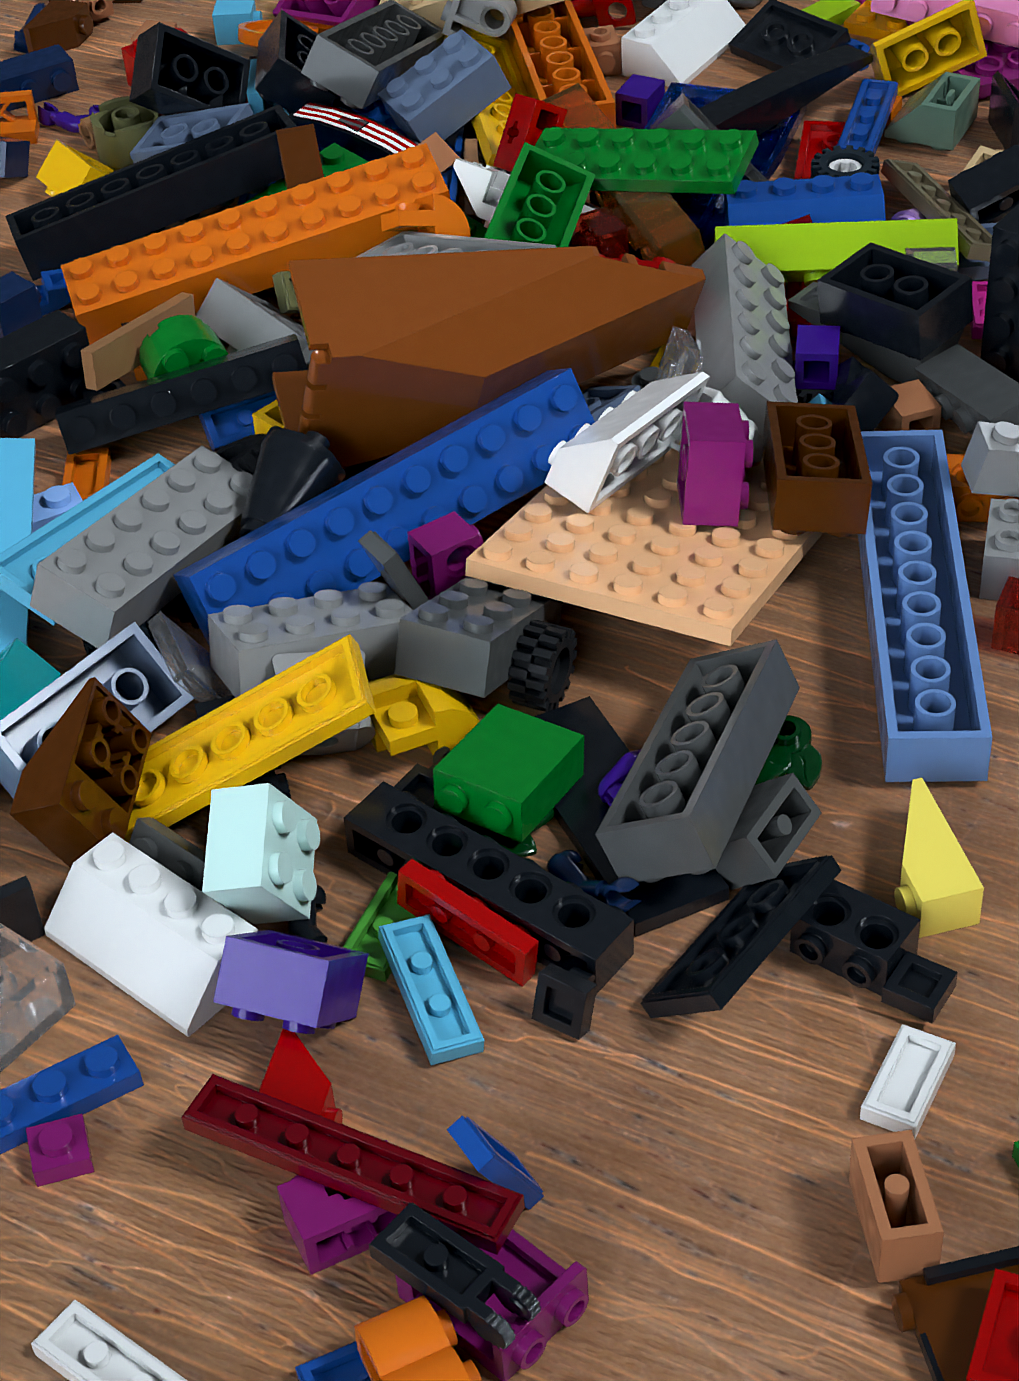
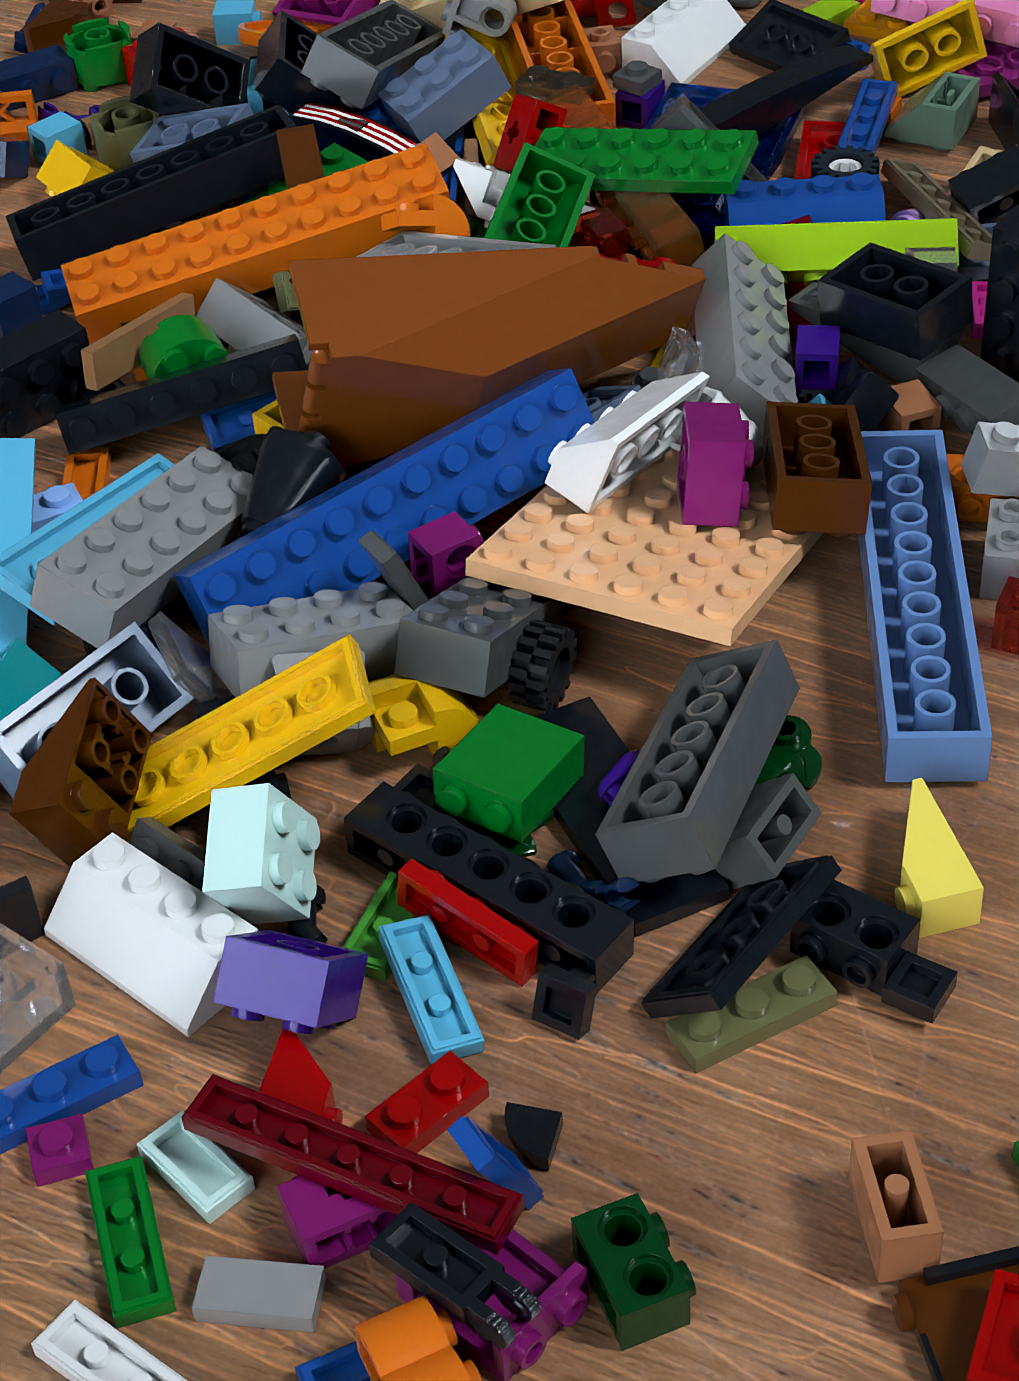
white tile [860,1024,956,1139] -> none
none -> medium azure brick [27,111,87,163]
none -> green brick [63,18,132,92]
none -> green tile [85,1156,177,1329]
none -> light aqua tile [137,1110,255,1224]
none -> light grey tile [192,1255,327,1333]
none -> red plate [365,1051,489,1153]
none -> black tile [505,1102,563,1171]
none -> clear smoke plate [515,65,595,107]
none -> dark green brick [571,1193,696,1351]
none -> dark grey plate [613,60,662,97]
none -> olive plate [666,955,838,1074]

